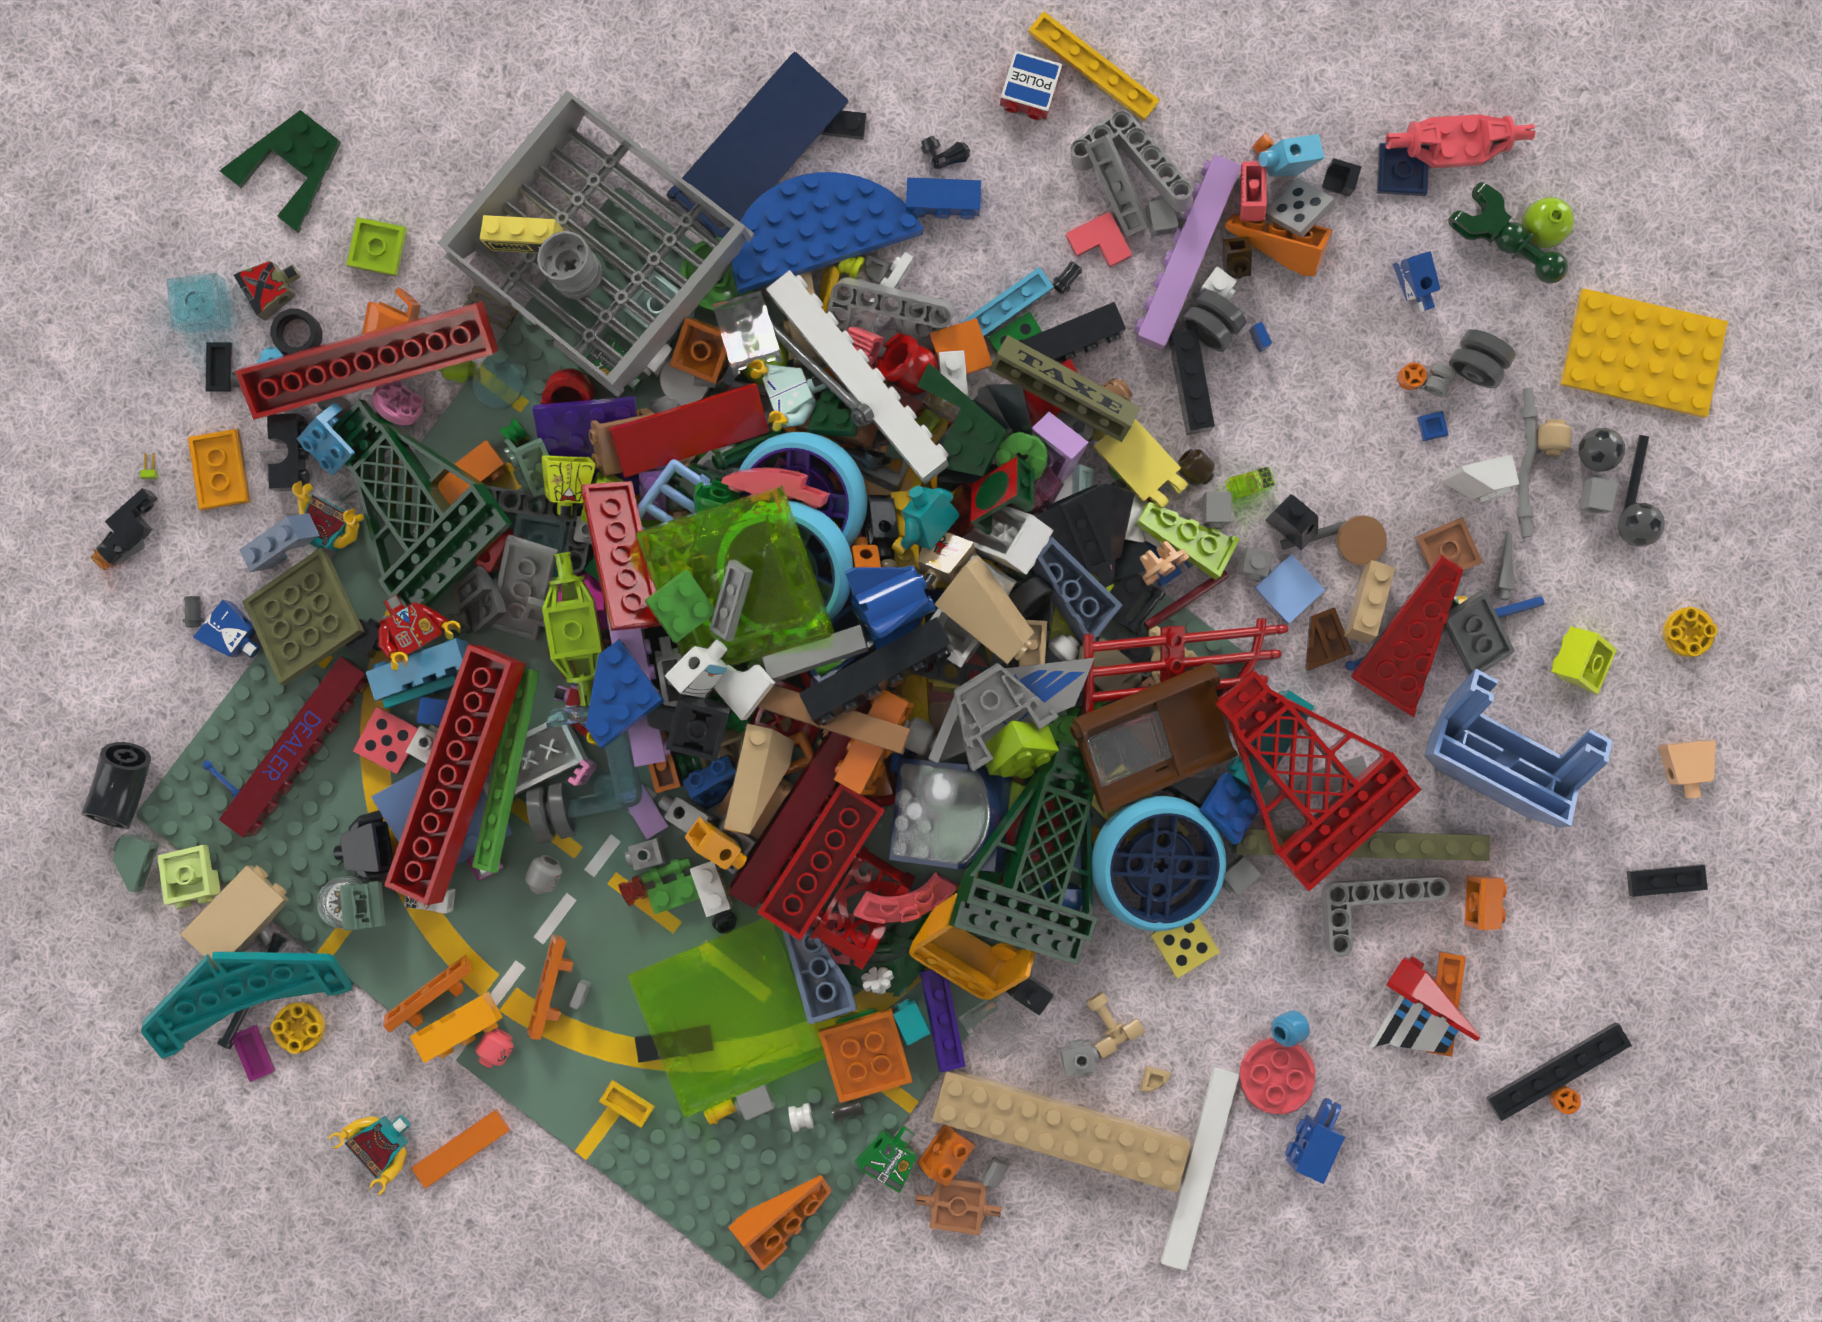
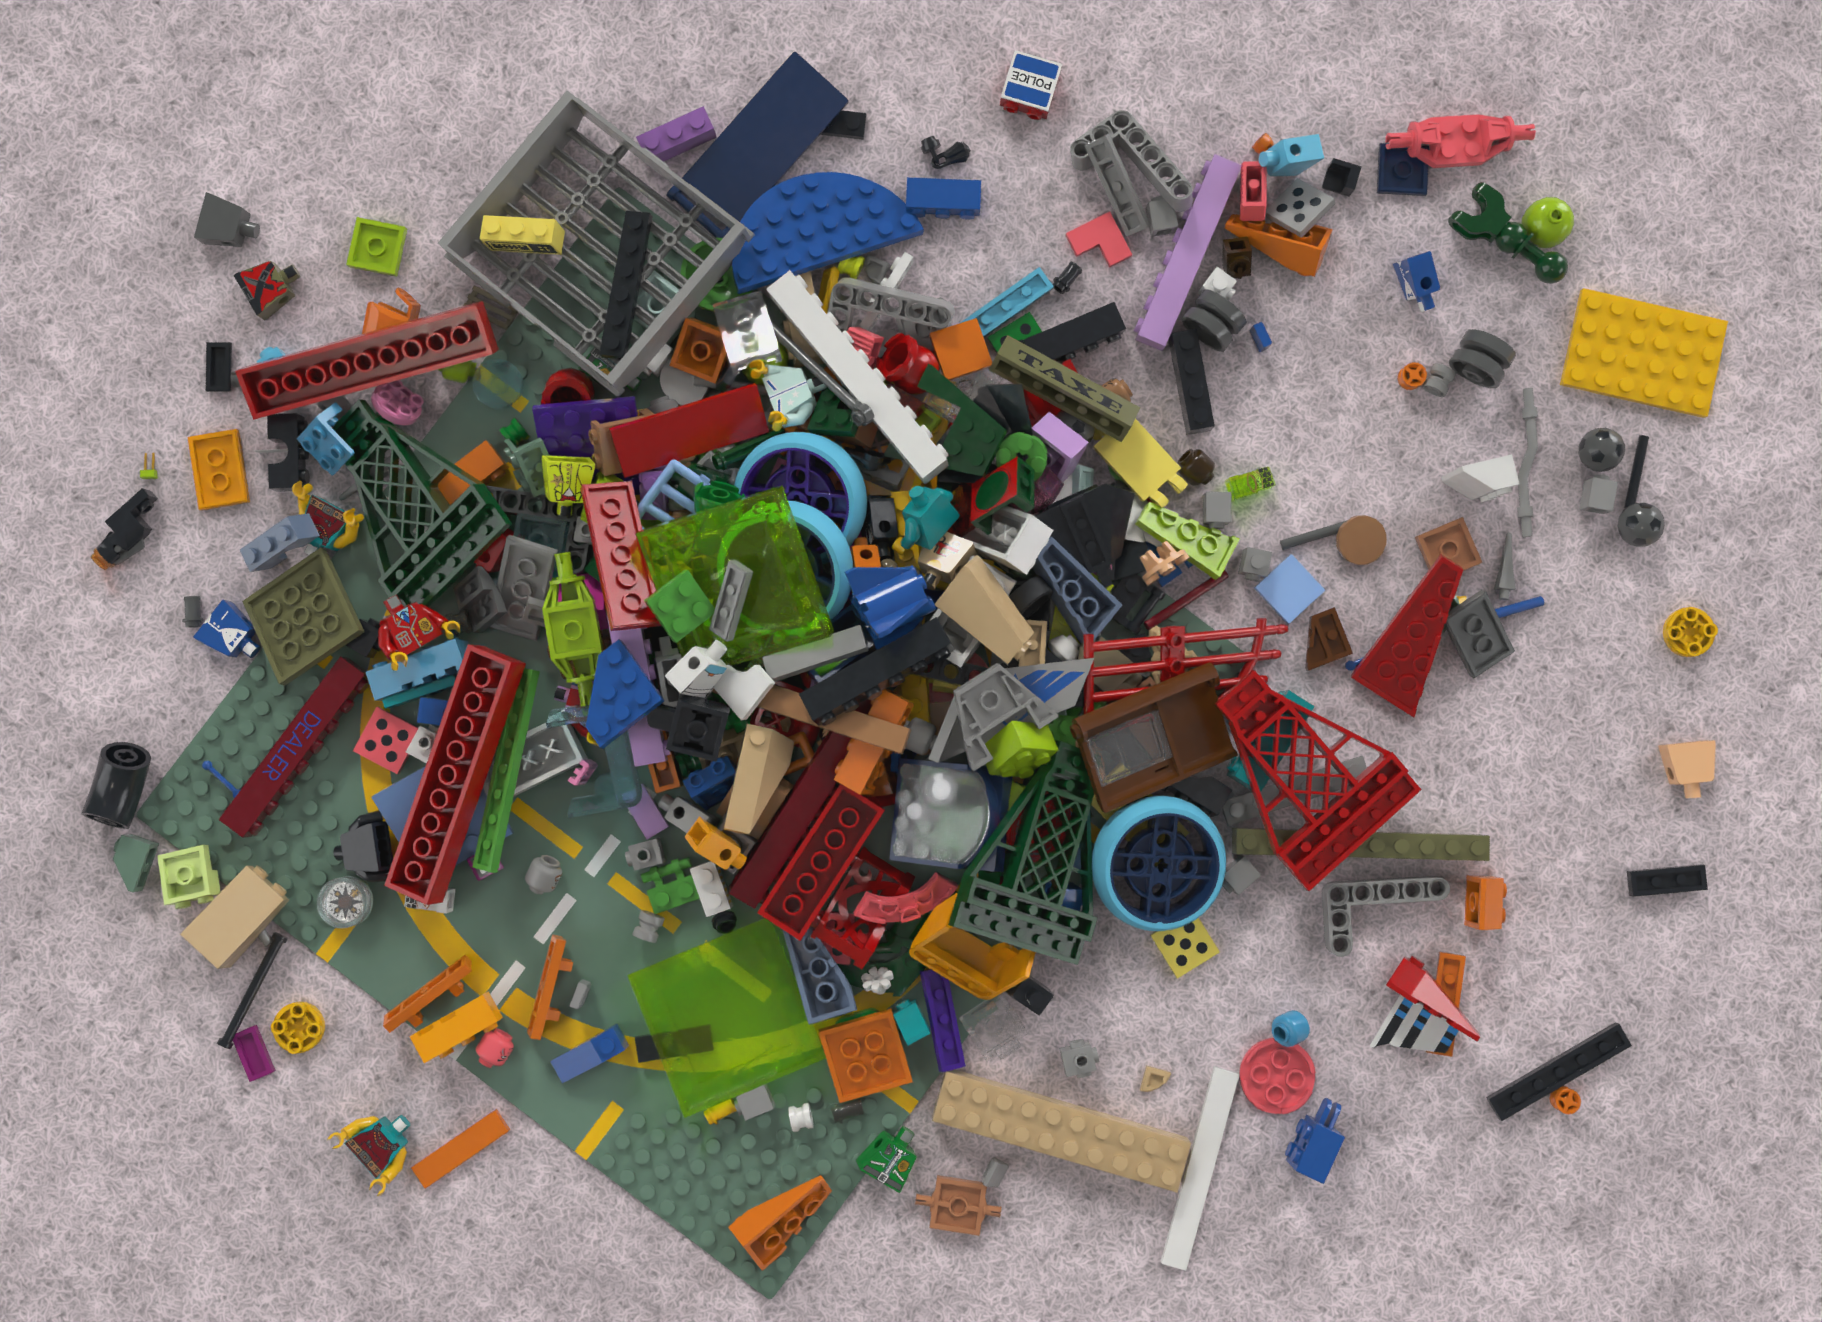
teal wing [141,952,353,1059] -> none
clear light blue brick [166,273,231,334] -> none
dark green wing [220,110,341,233] -> none
black tyre [270,308,322,355] -> none
sand green piece [340,881,386,931] -> none
dark grey wheel [526,782,577,844] -> none
light grey wheel [537,231,603,299] -> none
yellow tile [599,1080,655,1128] -> none
clear red wheel [618,875,648,906] -> none
coral slope [721,468,829,509] -> none
orange bracket [917,1124,975,1186] -> none
white plate [938,350,968,404] -> none
yellow plate [1028,11,1160,122] -> none
tan bar [1086,992,1145,1059] -> none
blue plate [1199,772,1259,844] -> none
black torso [1265,494,1318,551] -> none
tan brick [1344,560,1395,644] -> none
blue tile [1417,411,1449,442] -> none
medium blue wedge [1424,669,1612,828] -> none
tan head [1537,419,1572,457] -> none
neon yellow slope [1551,626,1617,695] -> none
none -> dark grey torso [194,192,260,247]
none -> blue slope [550,1024,629,1083]
none -> black plate [599,211,653,360]
none -> light grey wheel [632,910,665,943]
none -> medium lavender brick [636,106,717,168]

